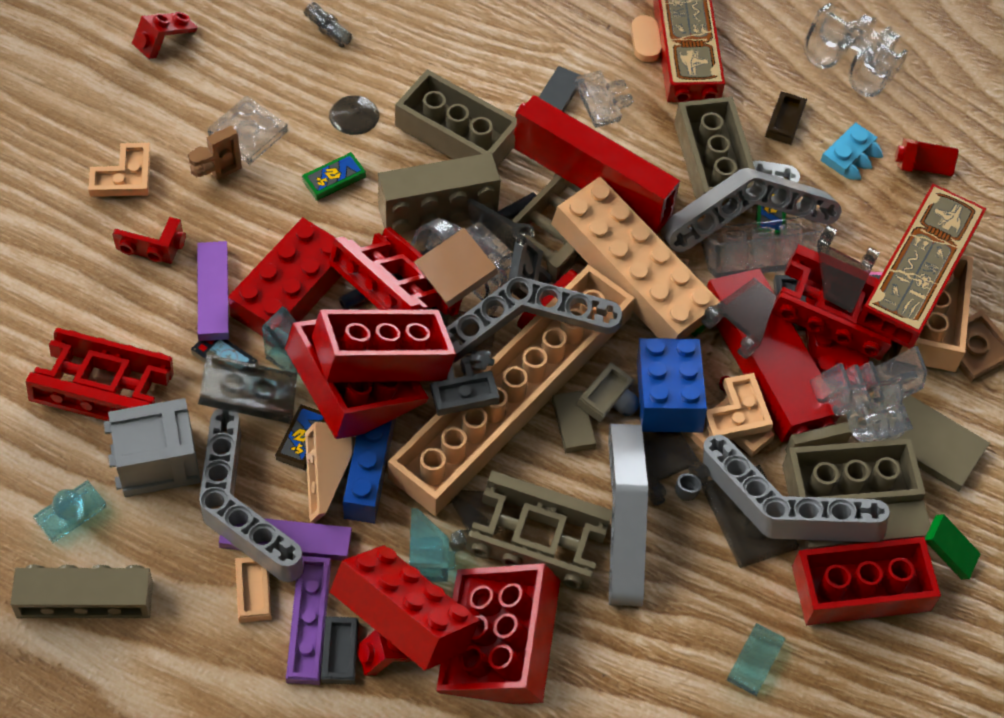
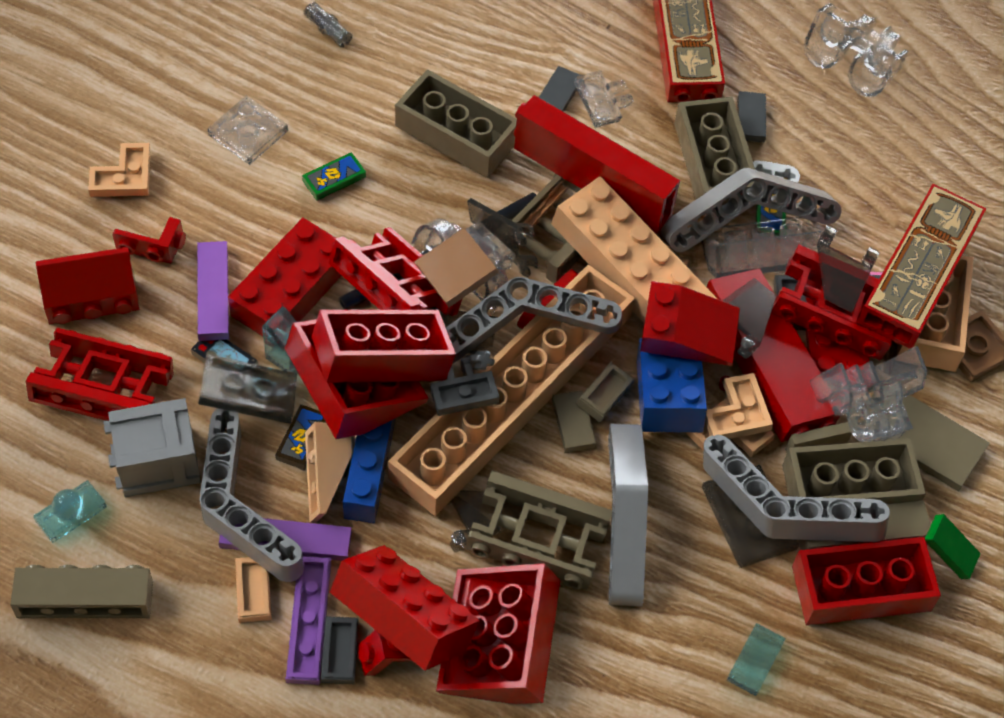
red bracket [132,12,198,59] -> none
medium nougat hinge [188,125,242,180] -> none
clear smoke piece [329,95,379,135] -> none
dark tan brick [378,152,501,234] -> none
clear light blue slope [409,508,455,582] -> none
dark grey hinge [508,236,552,299] -> none
dark grey hinge [613,389,639,416] -> none
light nougat tile [631,15,662,62] -> none
clear smoke flag [642,432,710,506] -> none
dark grey hinge [675,473,702,501] -> none
dark brown tile [765,91,807,145] -> none
medium azure plate [821,122,883,180] -> none
red bracket [895,138,959,176] -> none
none -> red slope [35,247,140,325]
none -> medium nougat piece [517,181,569,238]
none -> red slope [640,281,740,366]
none -> dark grey tile [737,91,766,143]

